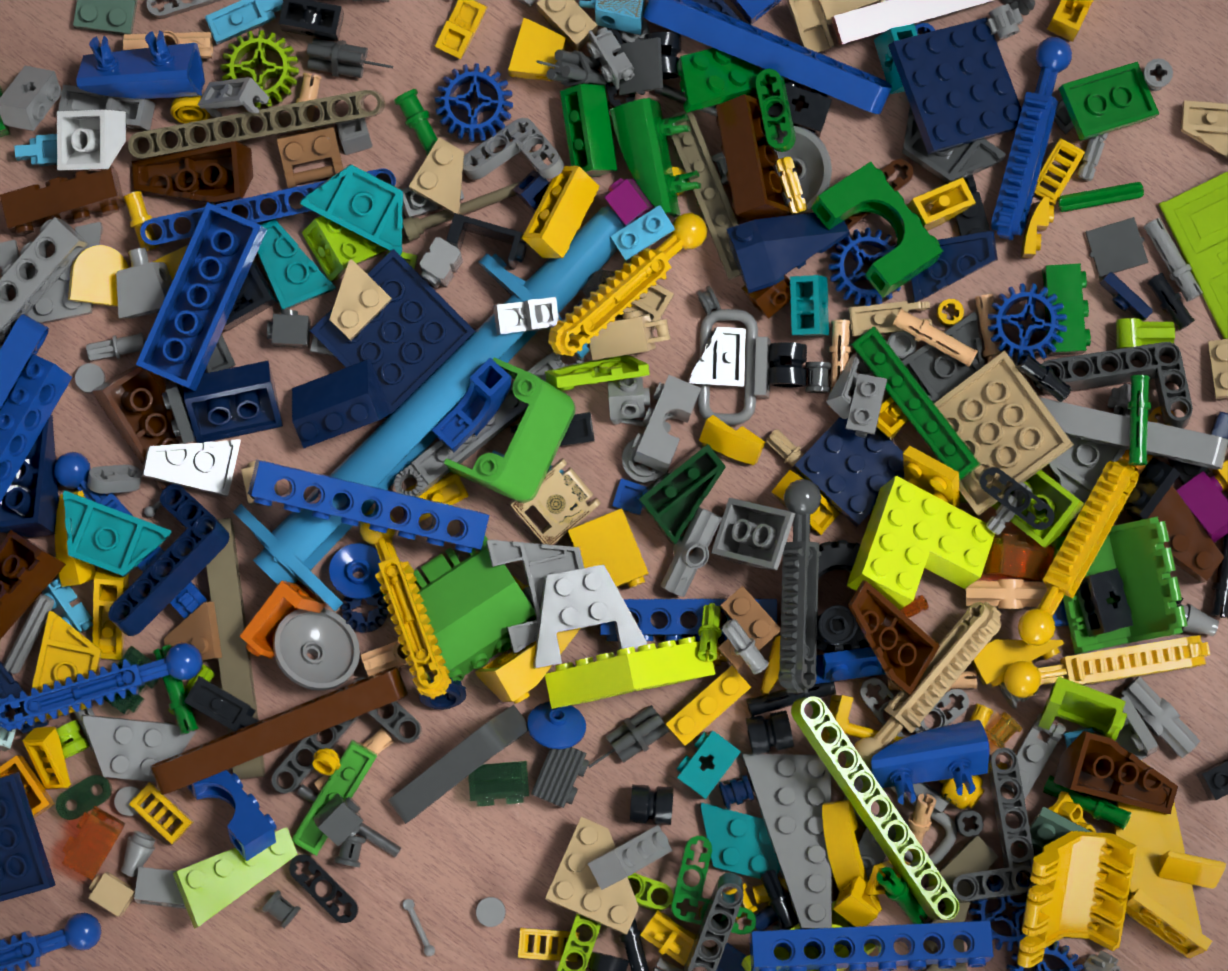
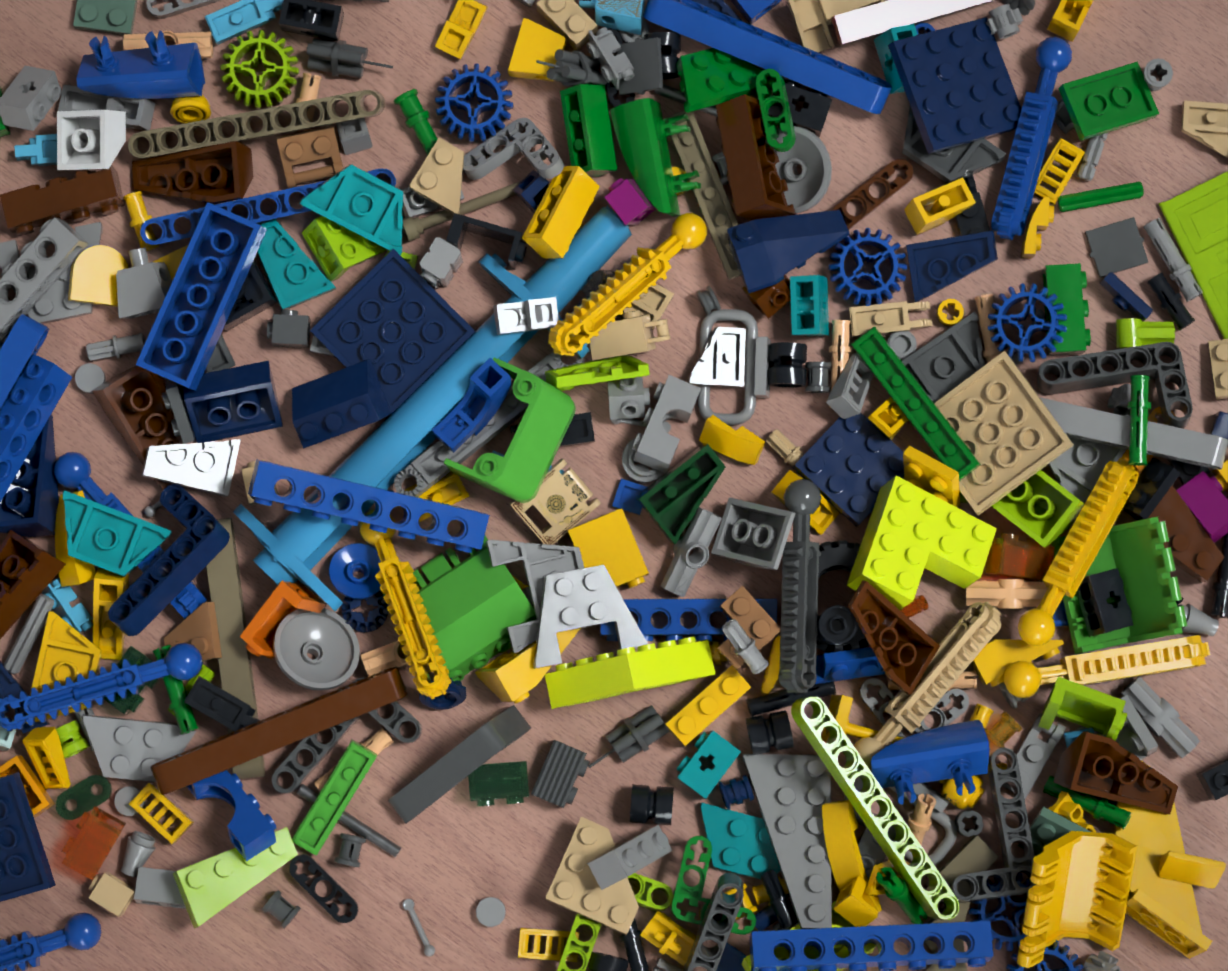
light grey beam [87,465,142,494] -> none
light grey hinge [198,77,270,118] -> none
yellow plate [312,748,341,775] -> none
dark grey brick [313,793,363,846] -> none
tan wing [329,259,392,341] -> none
blue dish [527,702,586,749] -> none
medium azure hinge [610,205,675,261] -> none
lime axle [698,603,722,661] -> none
yellow axle [776,157,807,214] -> none
green arch [811,161,943,298] -> none
light grey hinge [846,373,887,438] -> none
light nougat pin [892,308,978,367] -> none
black beam [979,467,1054,530] -> none
light grey axle [986,482,1032,535] -> none
black pin [1016,353,1071,402] -> none

